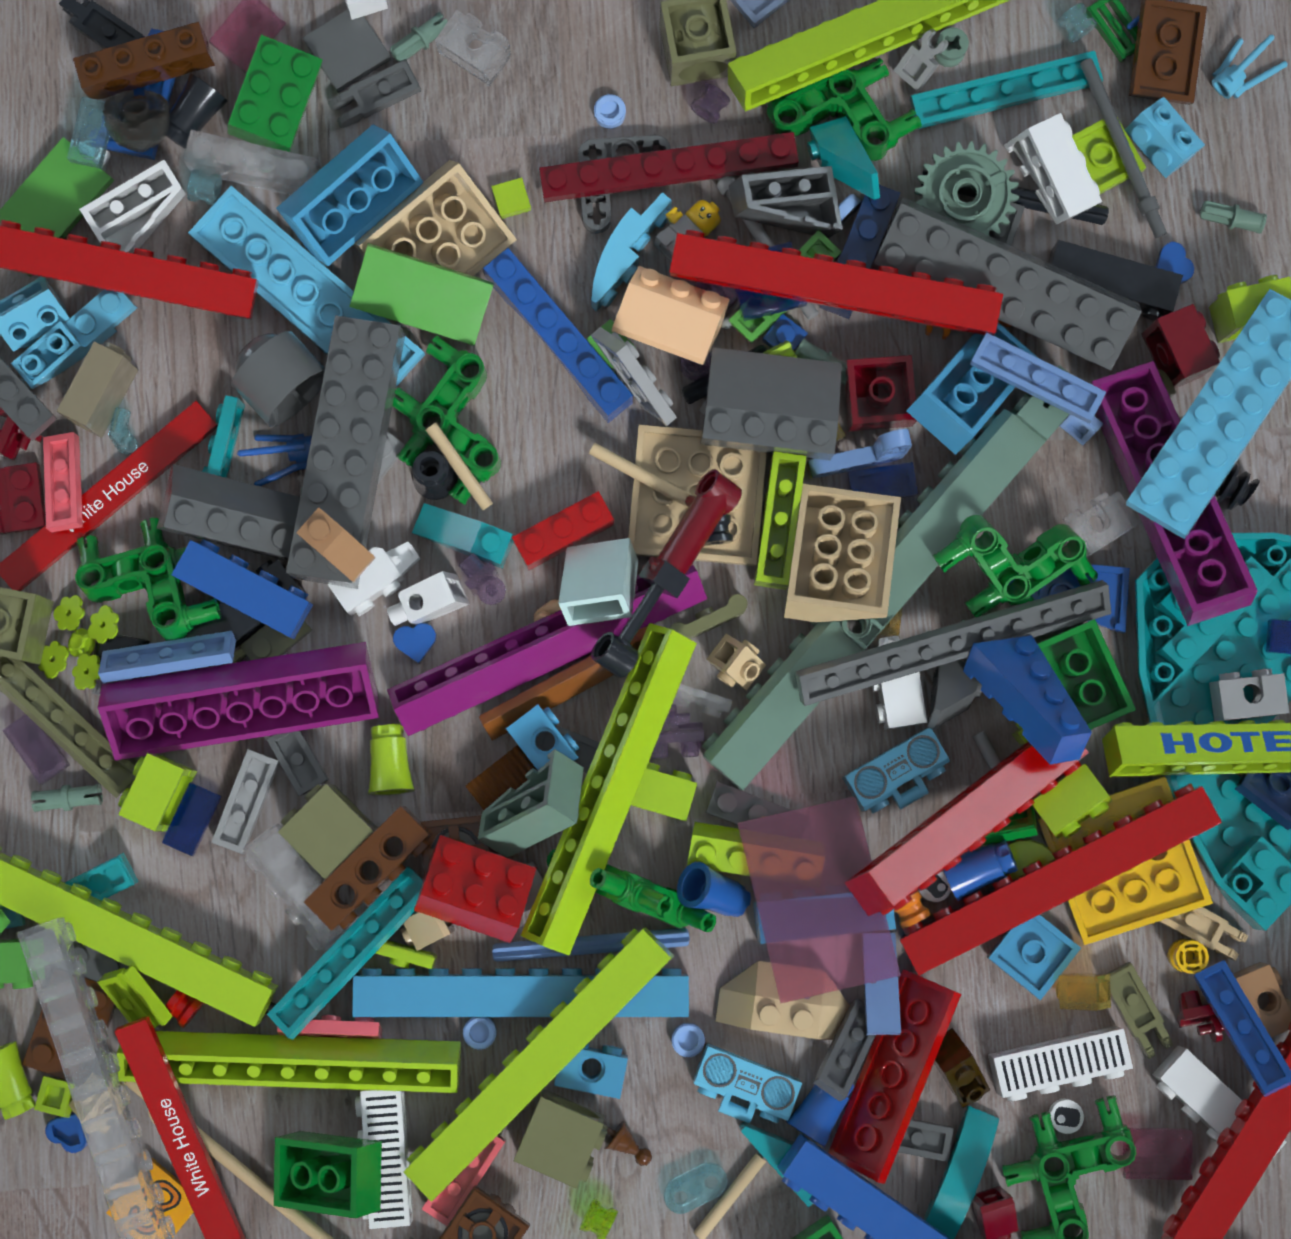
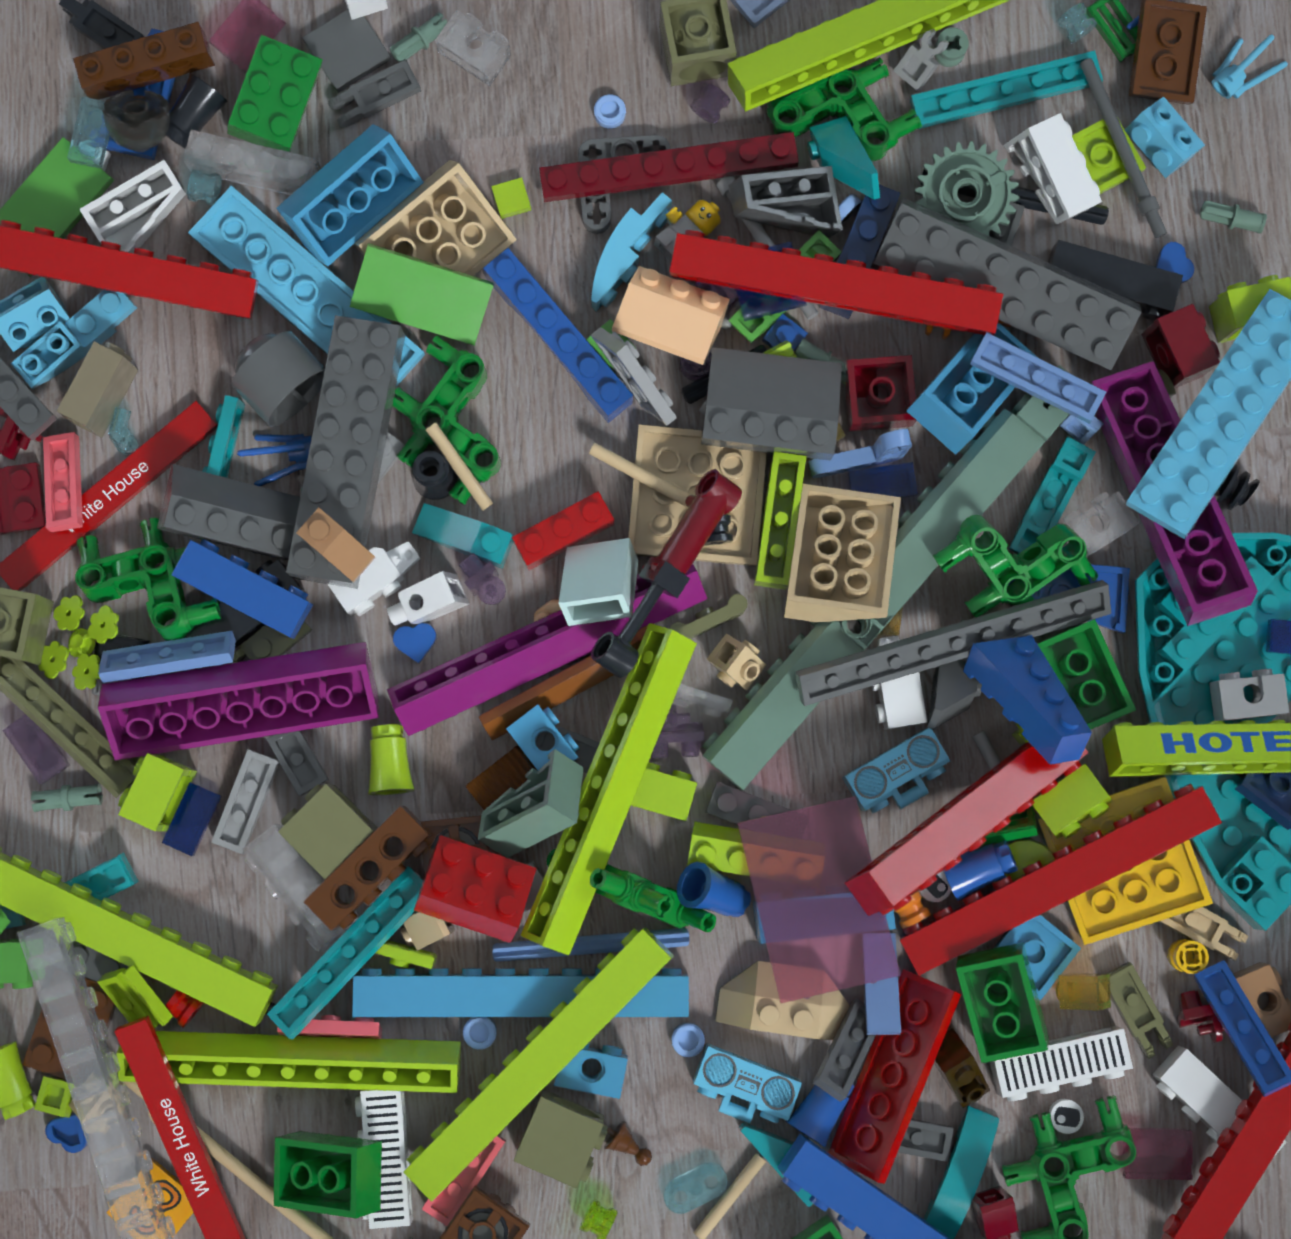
none -> green brick [956,942,1049,1063]
none -> teal slope [1008,437,1096,554]

